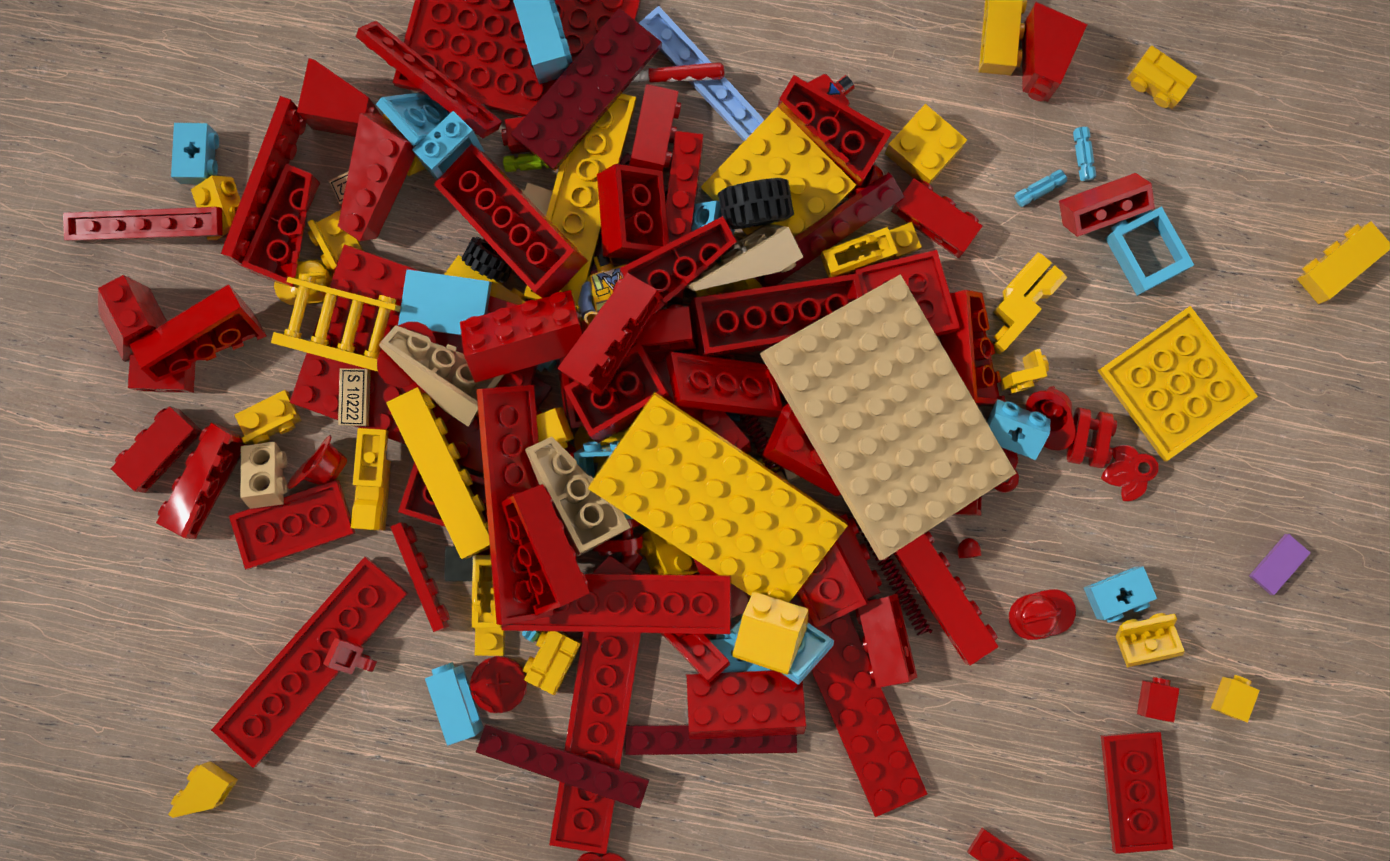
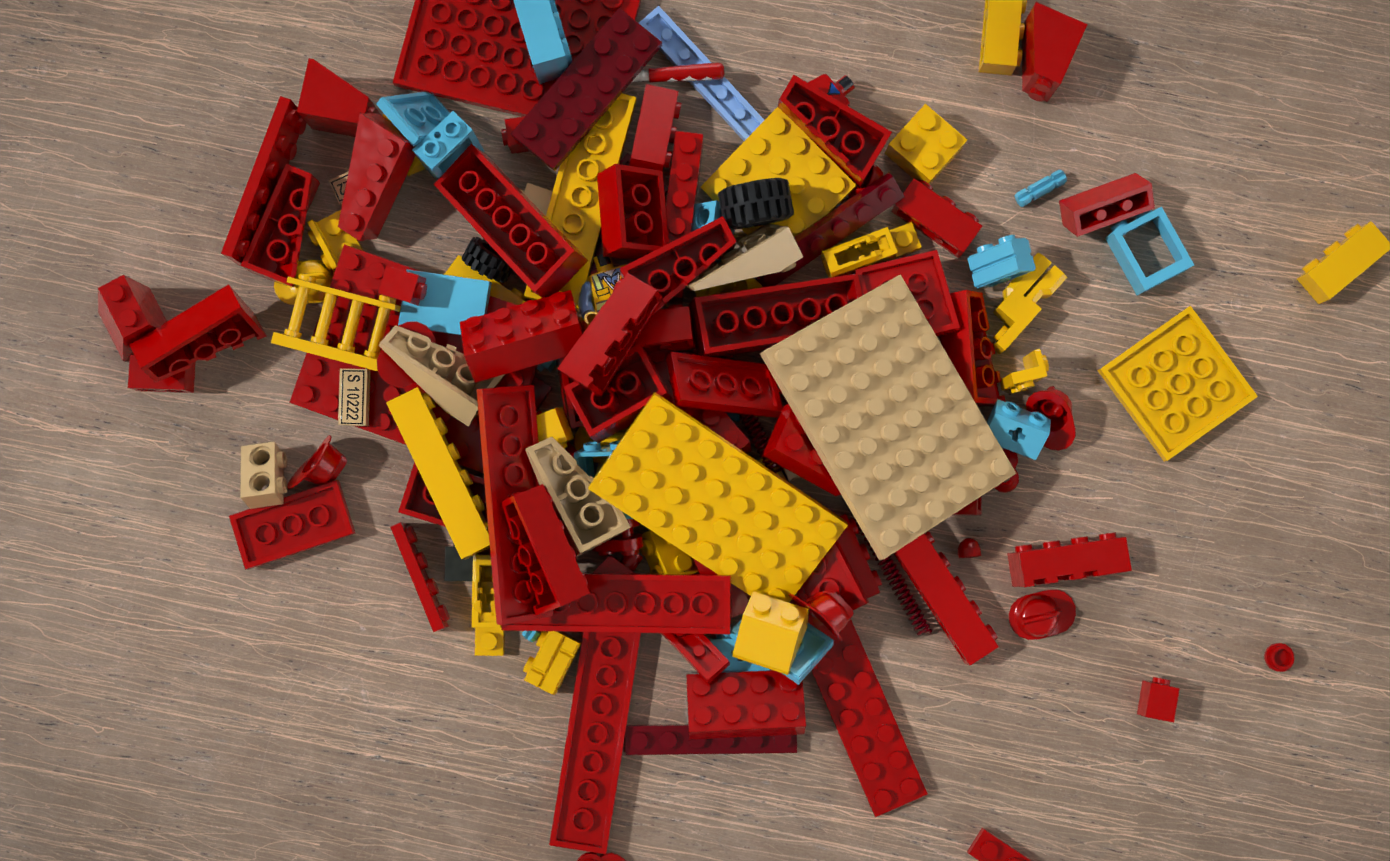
plate [63,207,223,241] -> none
red brick [110,406,202,493] -> none
red wedge [156,422,247,539] -> none
yellow slope [168,761,238,818] -> none
medium azure brick [171,123,219,185] -> none
yellow bracket [191,175,241,240] -> none
red plate [211,556,409,768] -> none
yellow bracket [234,390,302,445] -> none
red plate [323,637,377,675] -> none
yellow plate [351,428,391,531] -> none
red plate [356,21,502,139] -> none
medium azure window [425,662,484,746] -> none
red tile [470,656,528,713] -> none
dark red plate [476,724,650,809] -> none
lime axle [503,153,550,172] -> none
red brick [856,594,918,688] -> none
red brick [1067,407,1117,469] -> none
medium azure axle [1073,127,1096,181] -> none
medium azure brick [1083,566,1157,623] -> none
red plate [1100,731,1174,854] -> none
red plate [1101,445,1159,501] -> none
yellow bracket [1115,613,1185,668] -> none
yellow brick [1126,45,1197,110] -> none
yellow brick [1210,675,1260,723] -> none
medium lavender tile [1249,534,1310,595] -> none
none -> red brick [378,266,427,306]
none -> red piece [788,591,854,642]
none -> medium azure brick [967,235,1036,289]
none -> red wedge [1007,532,1132,587]
none -> red plate [1264,643,1295,672]

